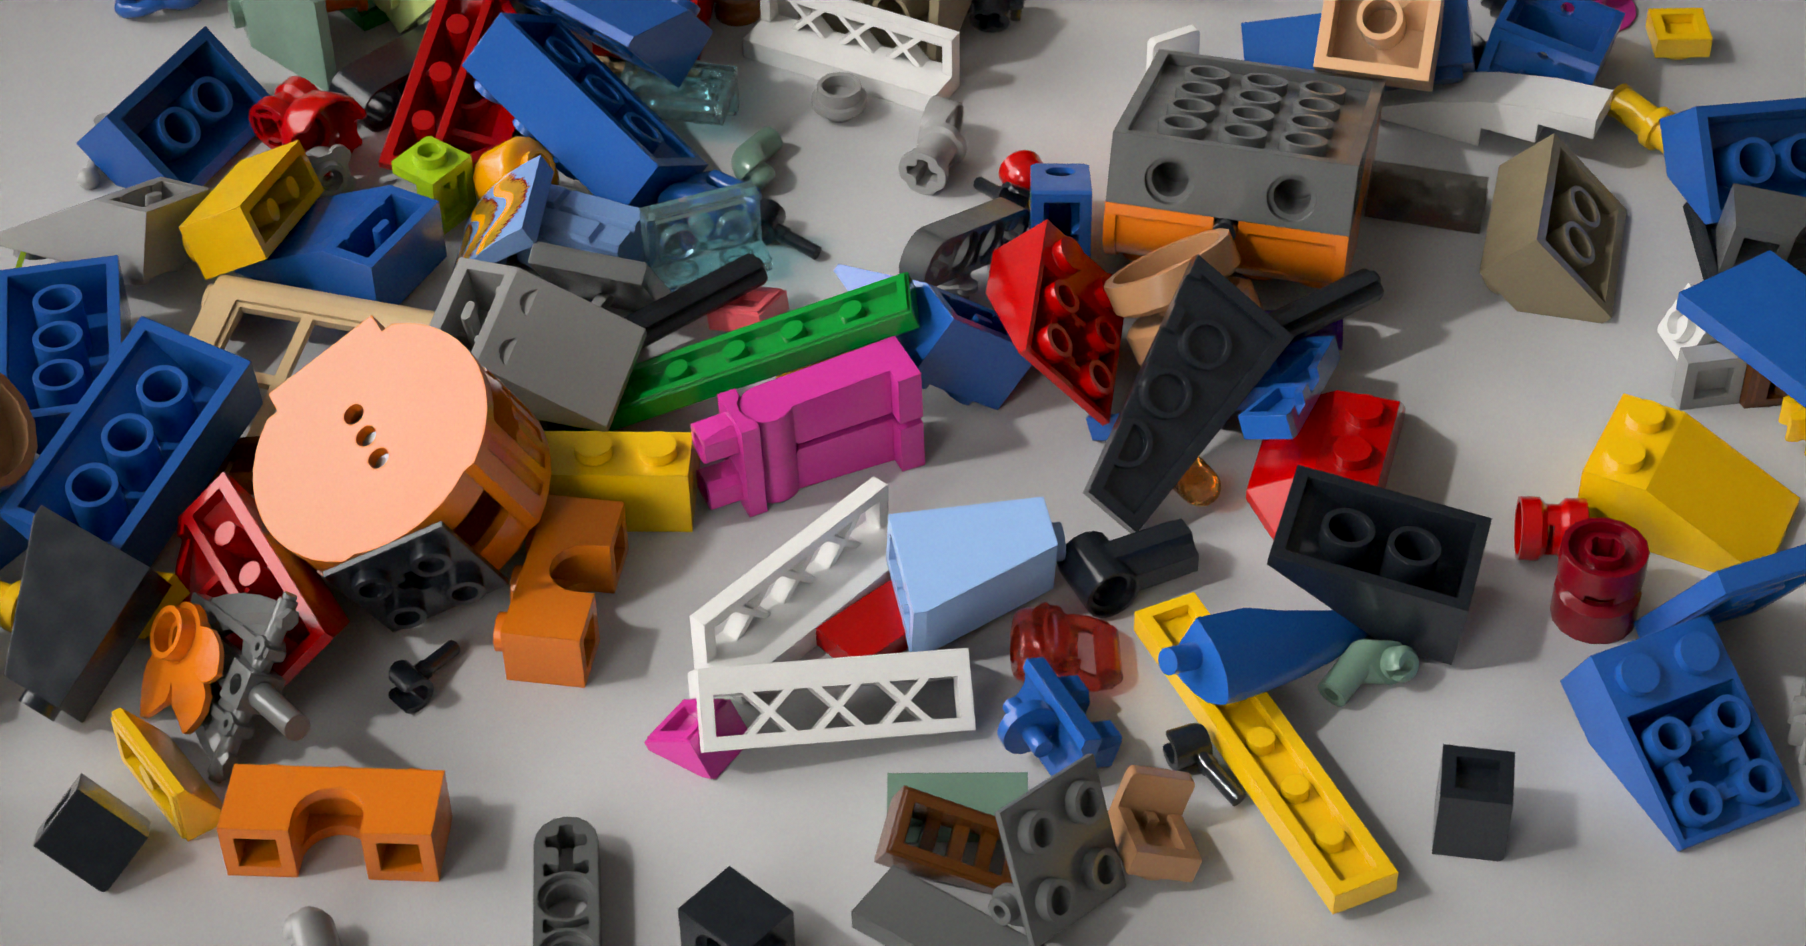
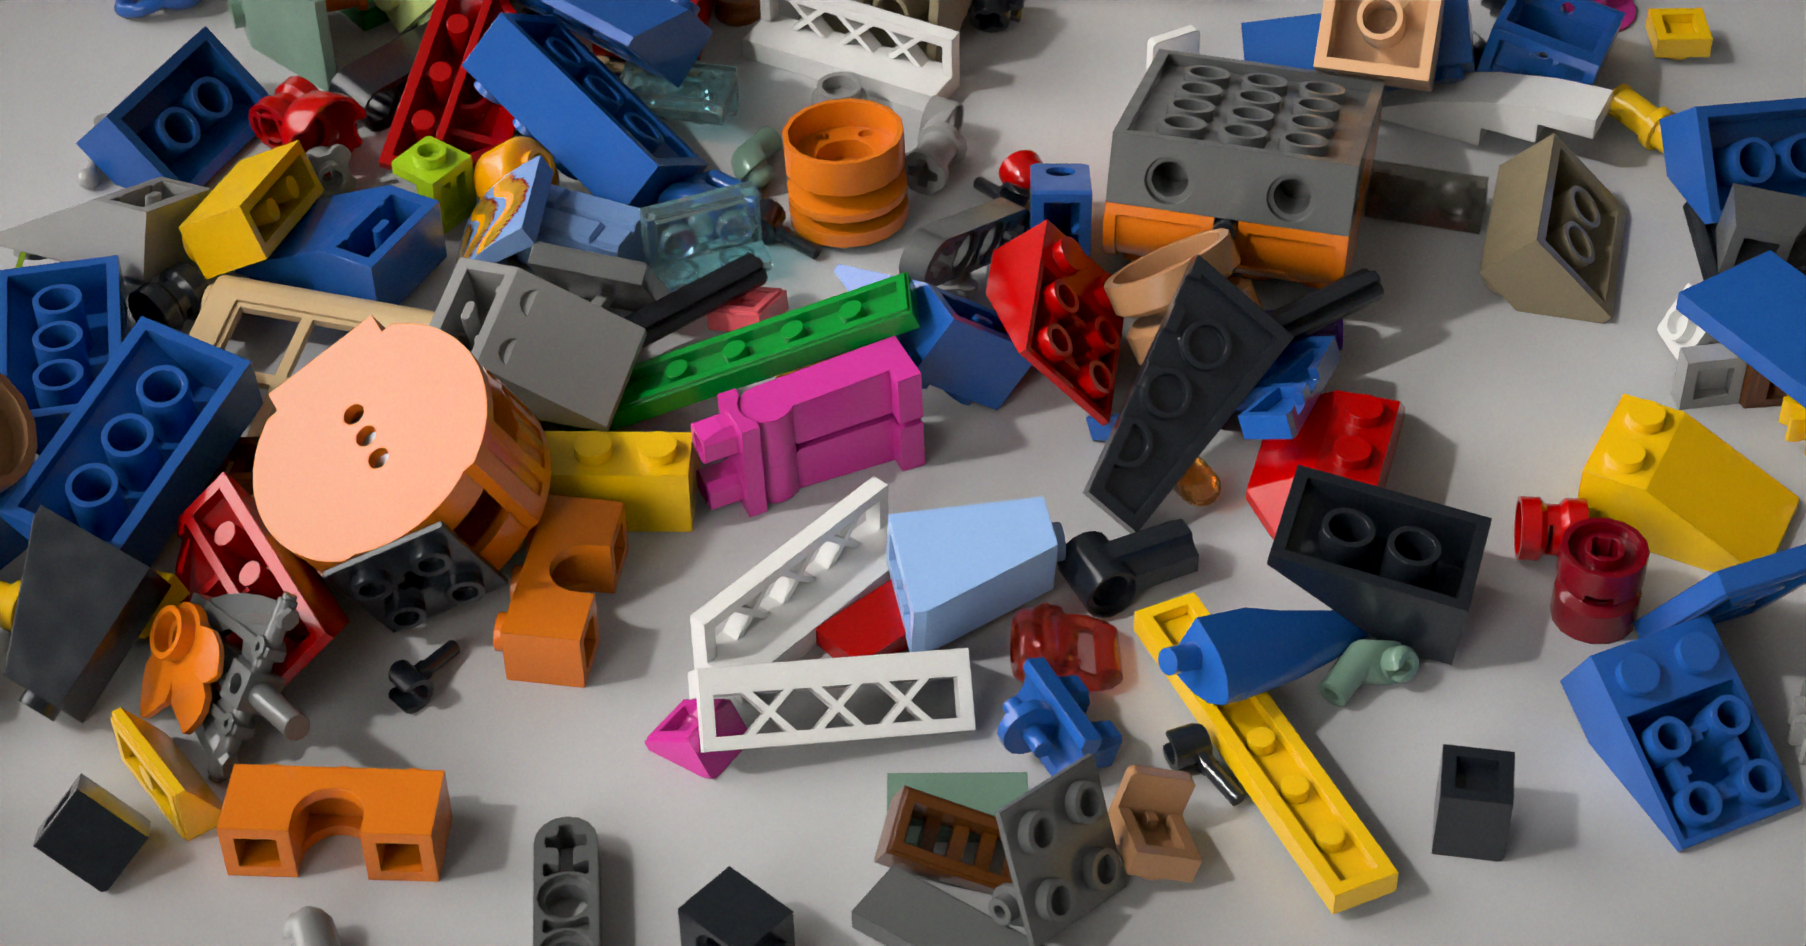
none -> black wheel [128,261,209,332]
none -> orange wheel [782,98,909,248]

